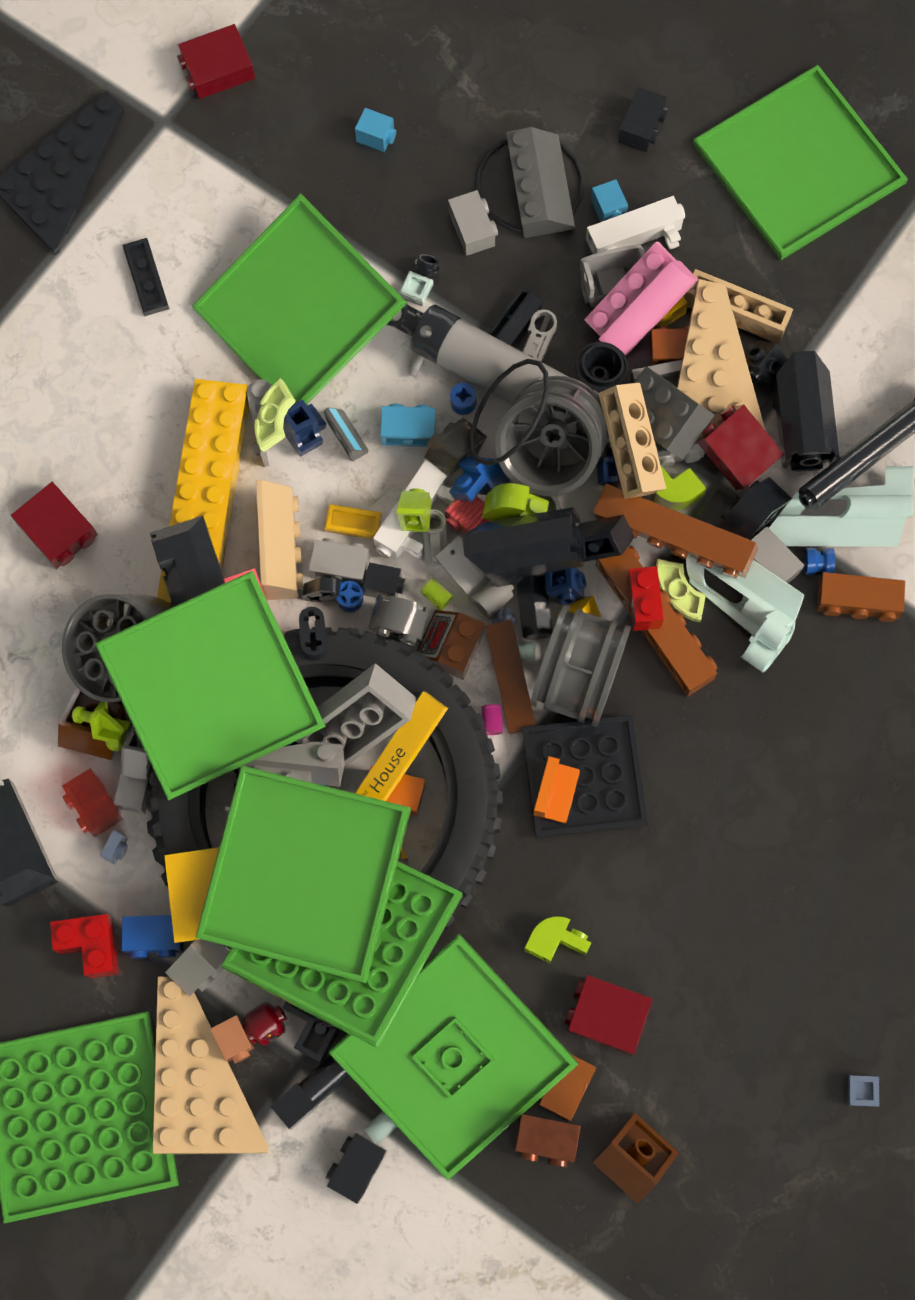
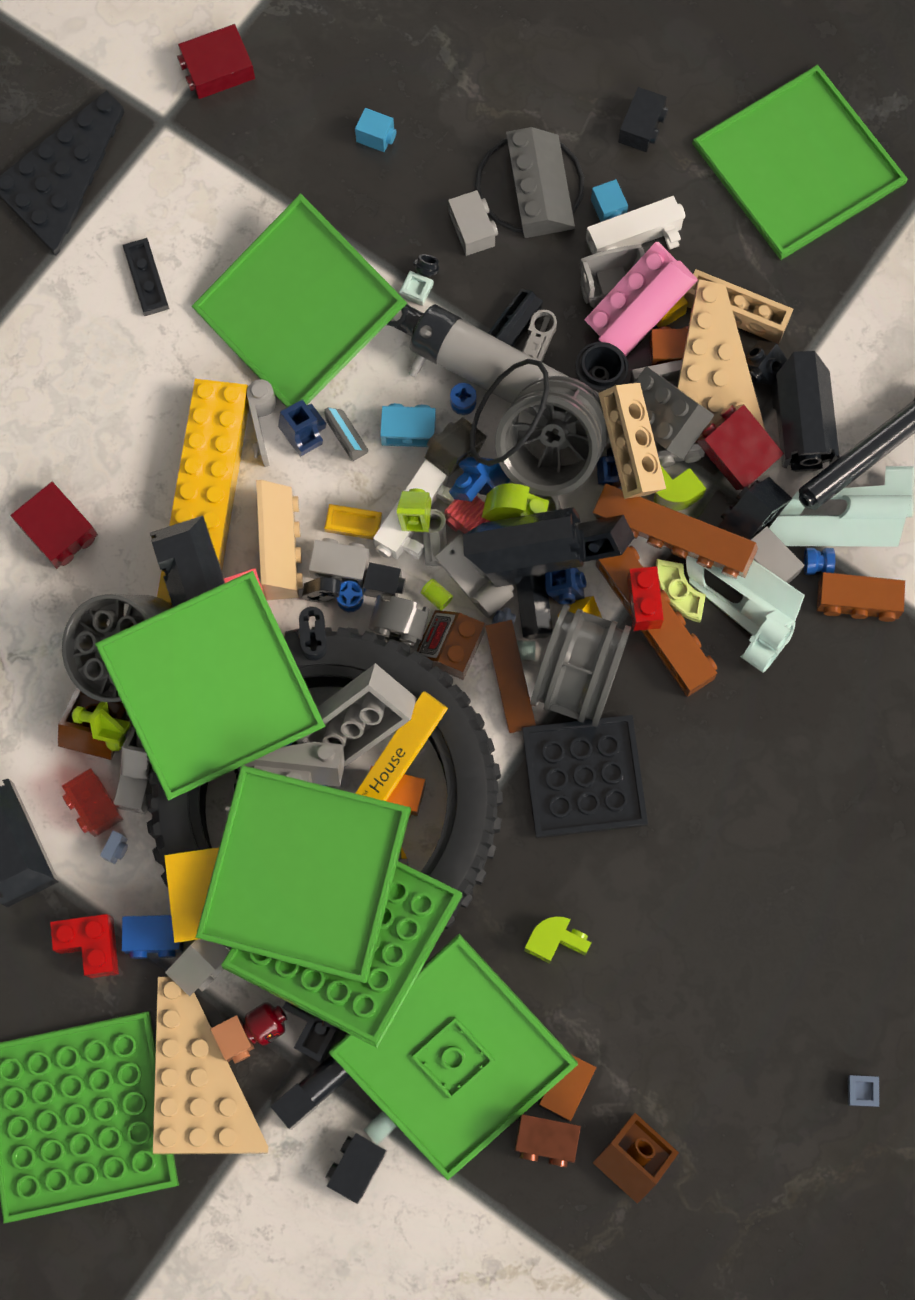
yellowish green tile [254,378,296,452] -> none
dark pink piece [481,704,503,735] -> none
orange panel [533,756,580,823] -> none
dark red brick [564,975,653,1056] -> none

